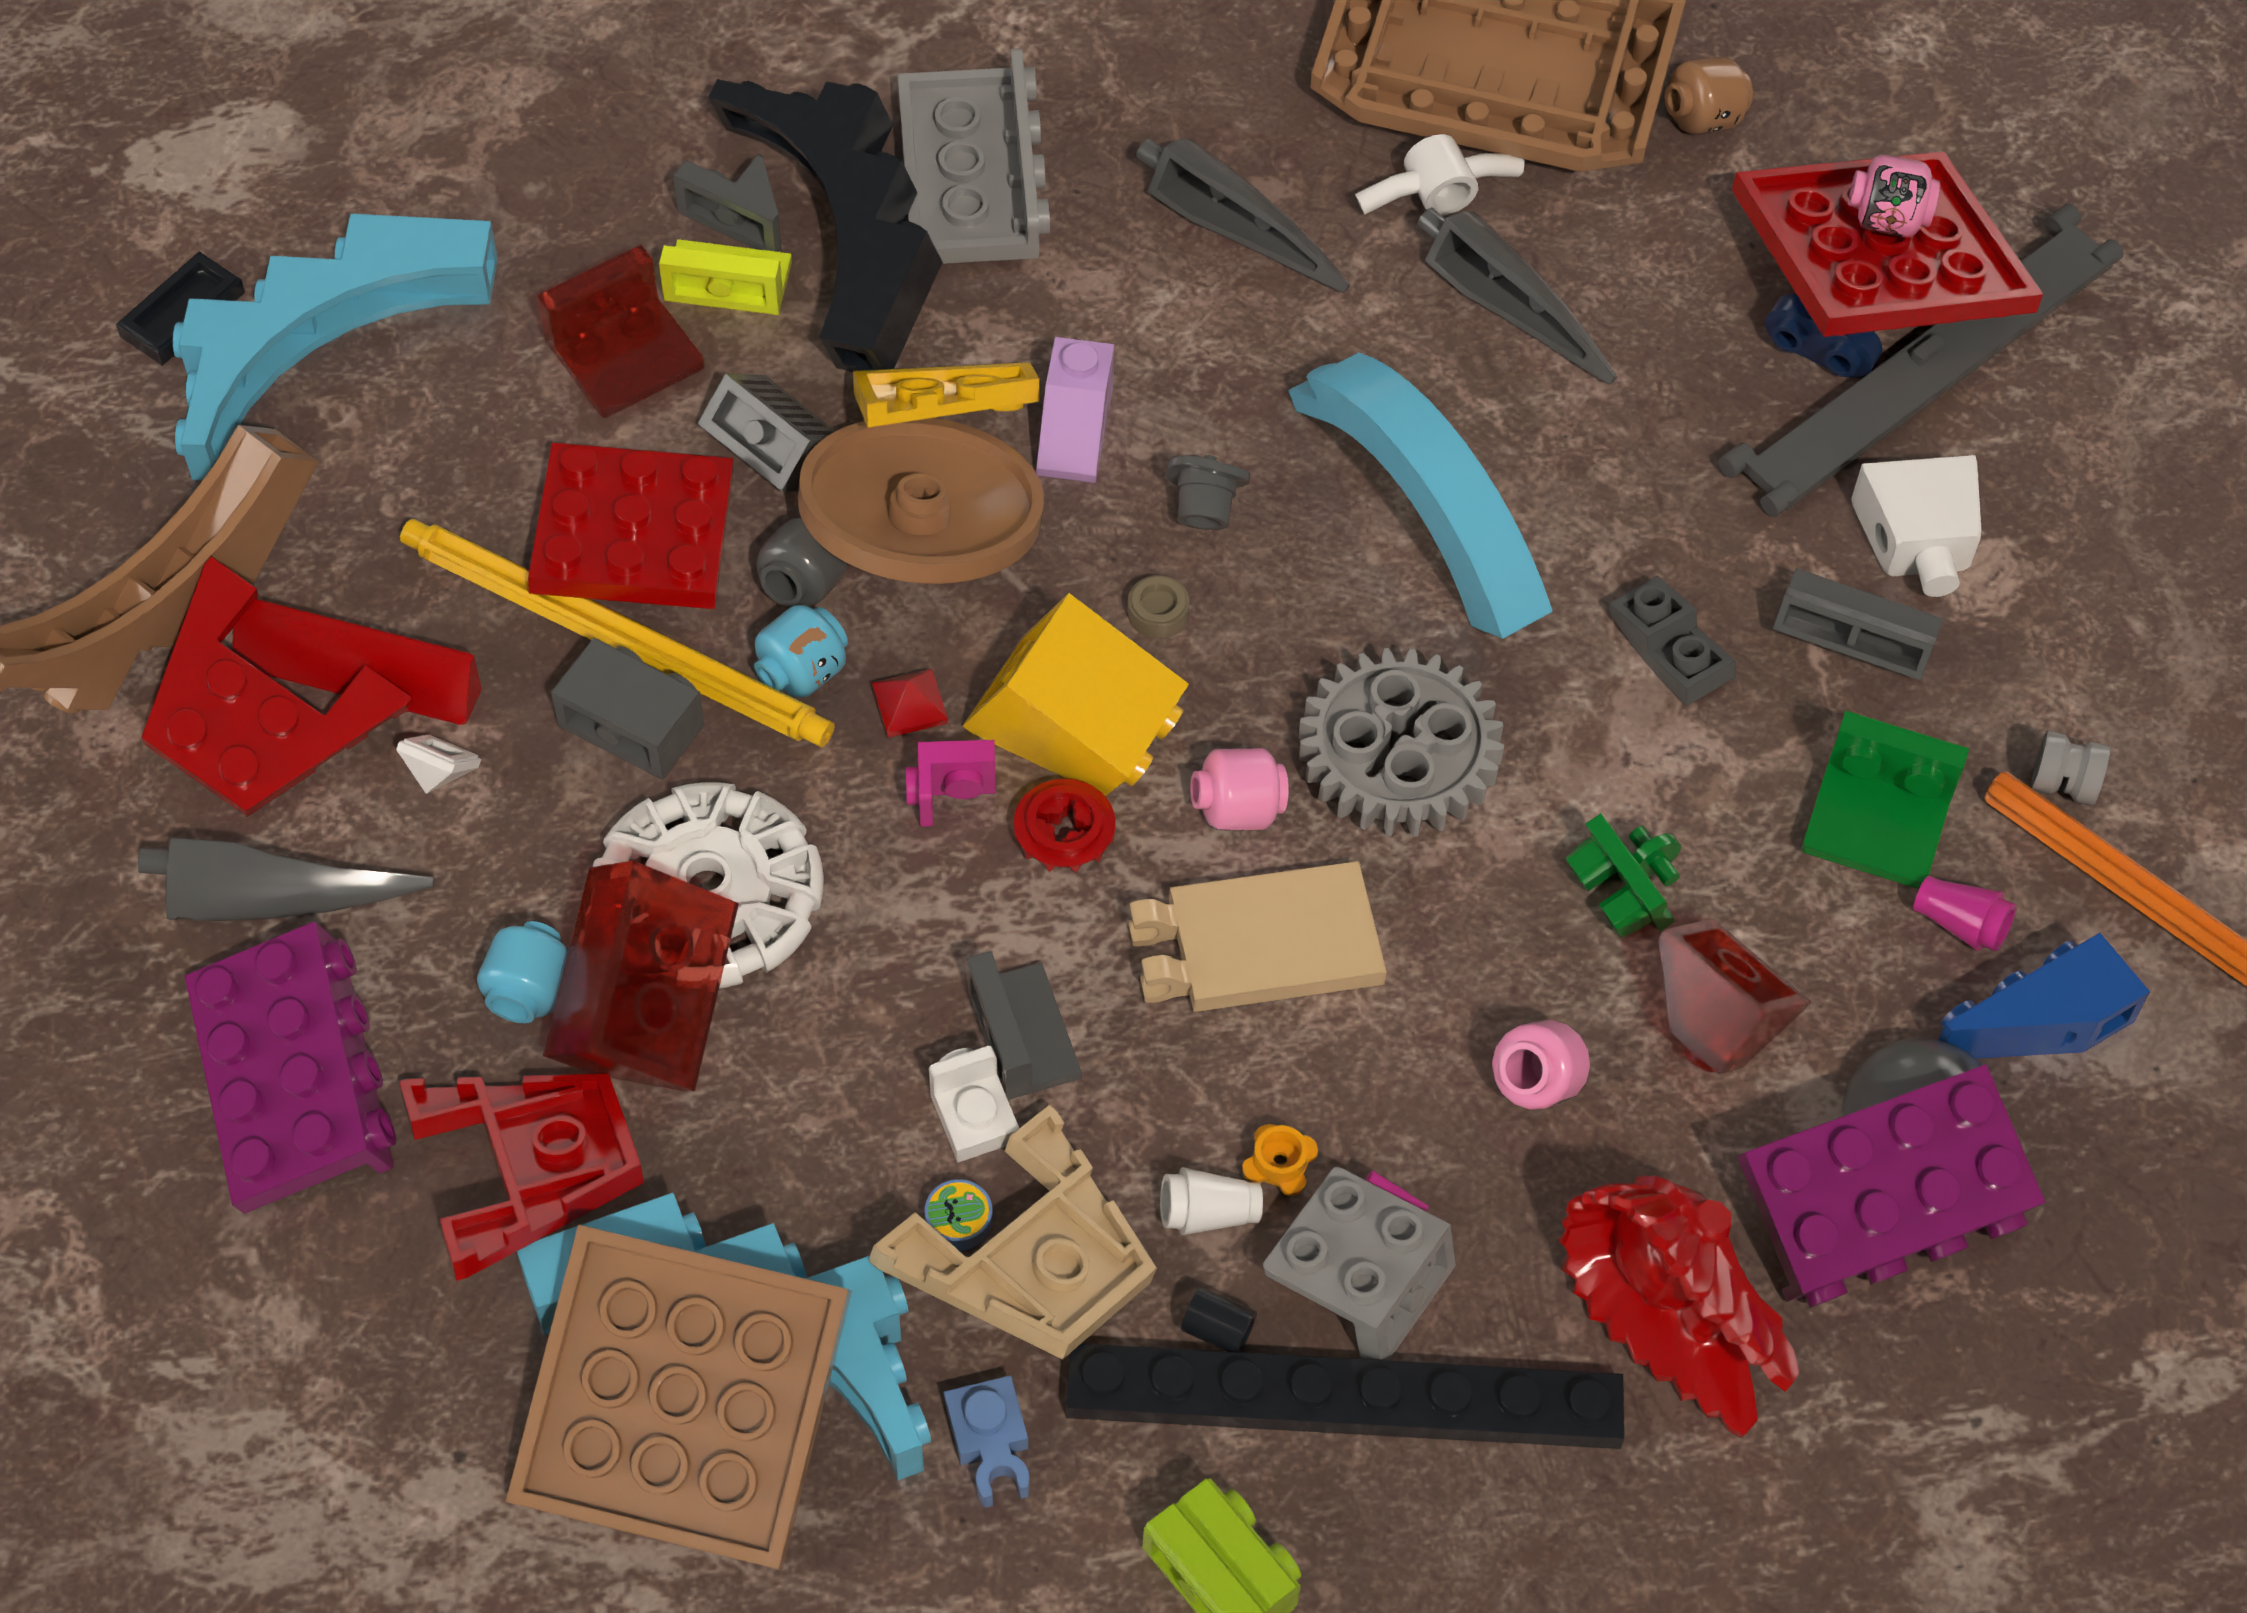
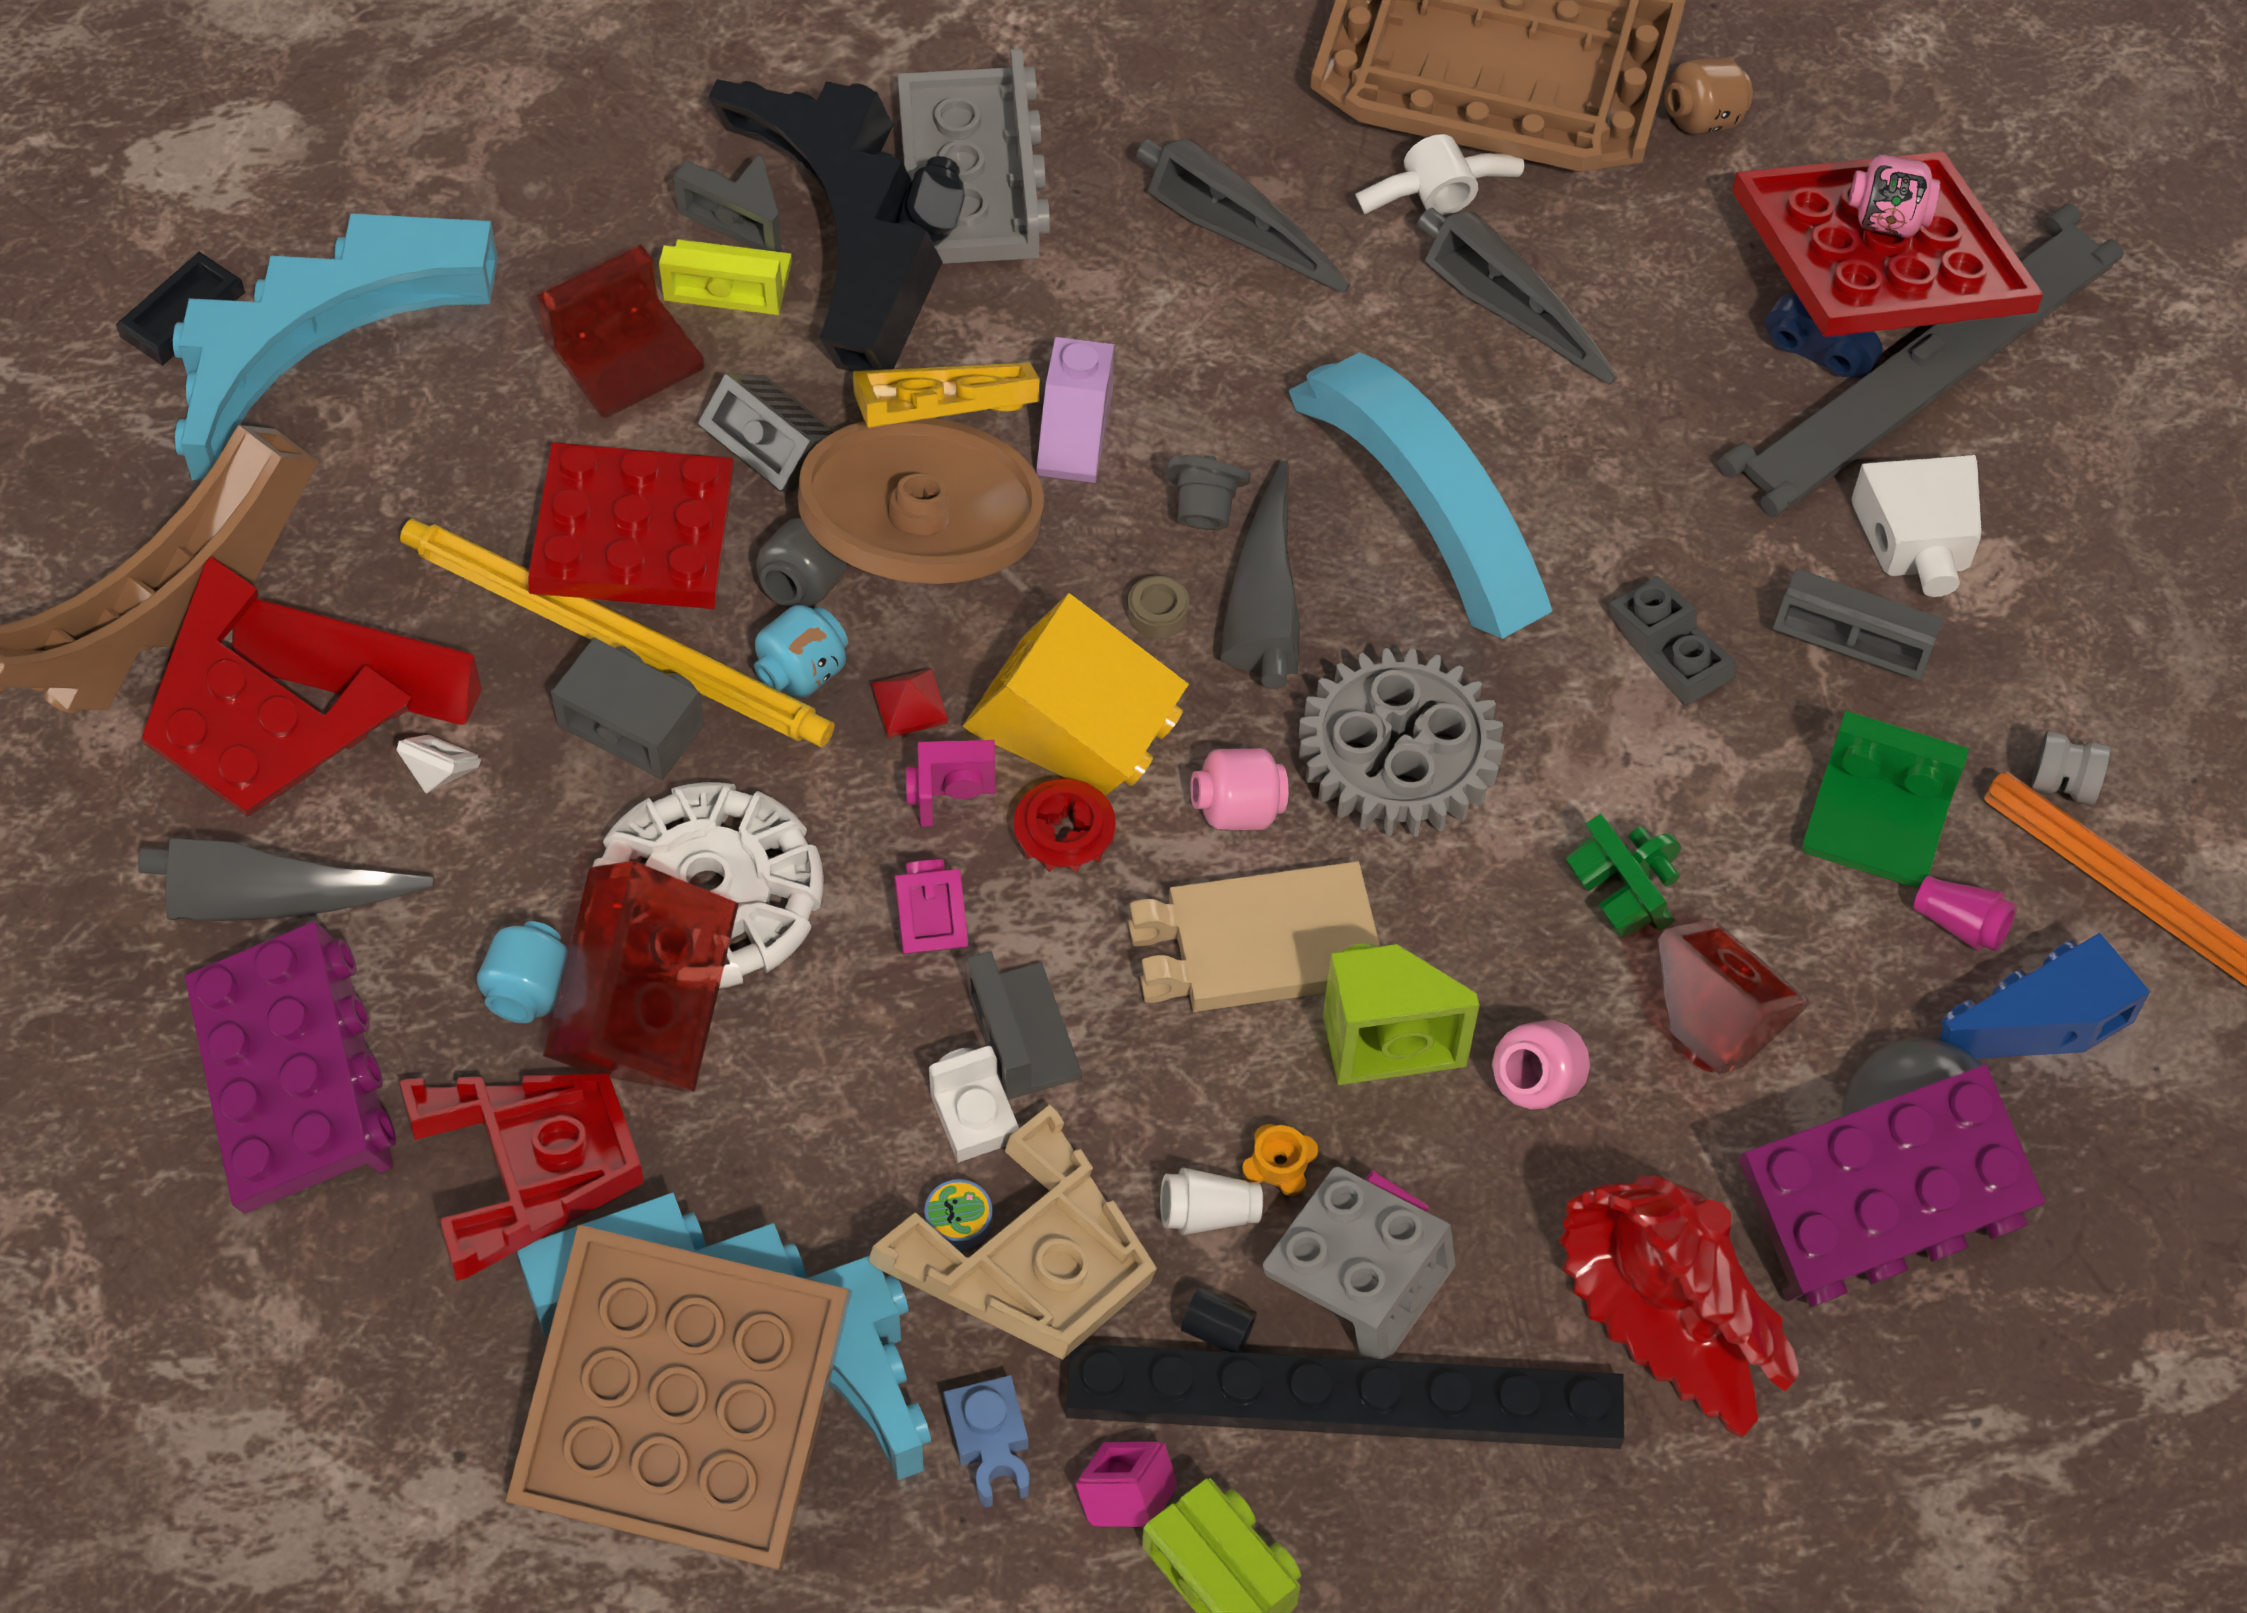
none -> dark pink bracket [893,859,968,955]
none -> black arm [899,156,965,246]
none -> dark pink slope [1076,1442,1177,1527]
none -> dark grey piece [1220,460,1300,689]
none -> lime slope [1323,943,1479,1085]

